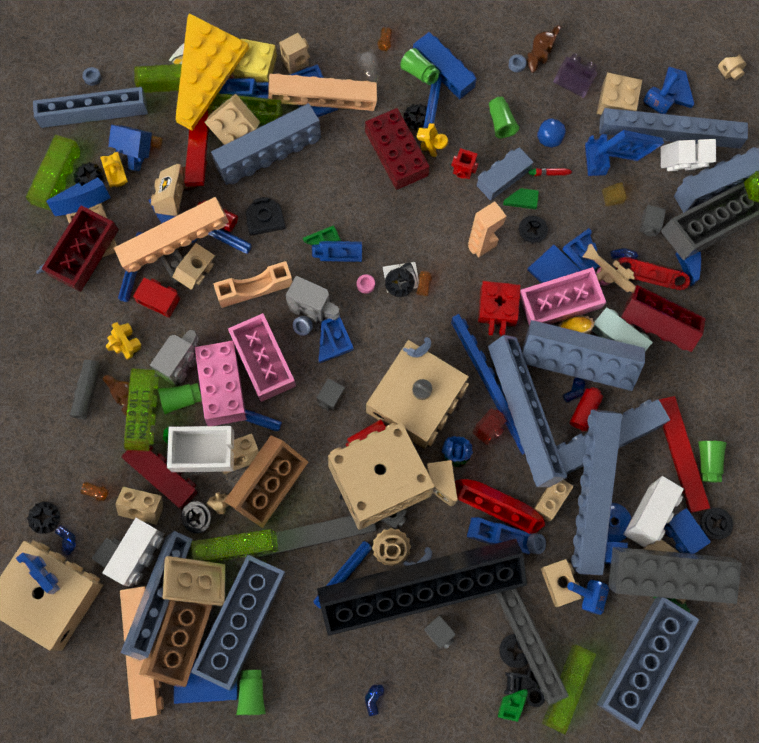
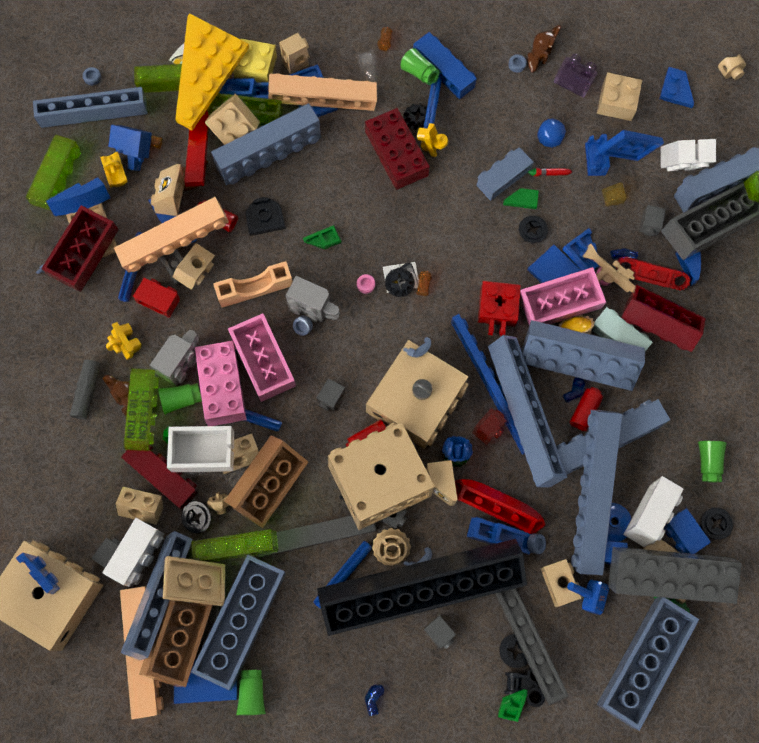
black gear [27,501,60,534] -> none
clear blue arm [55,525,76,555] -> none
black gear [73,161,103,186] -> none
clear orange pin [80,482,108,502] -> none
blue axle [208,229,252,254] -> none
blue hinge [312,241,362,262] -> none
blue wing [319,315,354,363] -> none
red brick [451,148,479,179] -> none
light nougat arch [468,201,506,257] -> none
bright green plant [489,97,519,139] -> none
tan brick [533,480,574,522] -> none
clear neon green brick [542,645,596,735] -> none
sand blue brick [599,108,748,149] -> none
blue piece [643,70,681,114] -> none
red tile [659,396,710,513] -> none

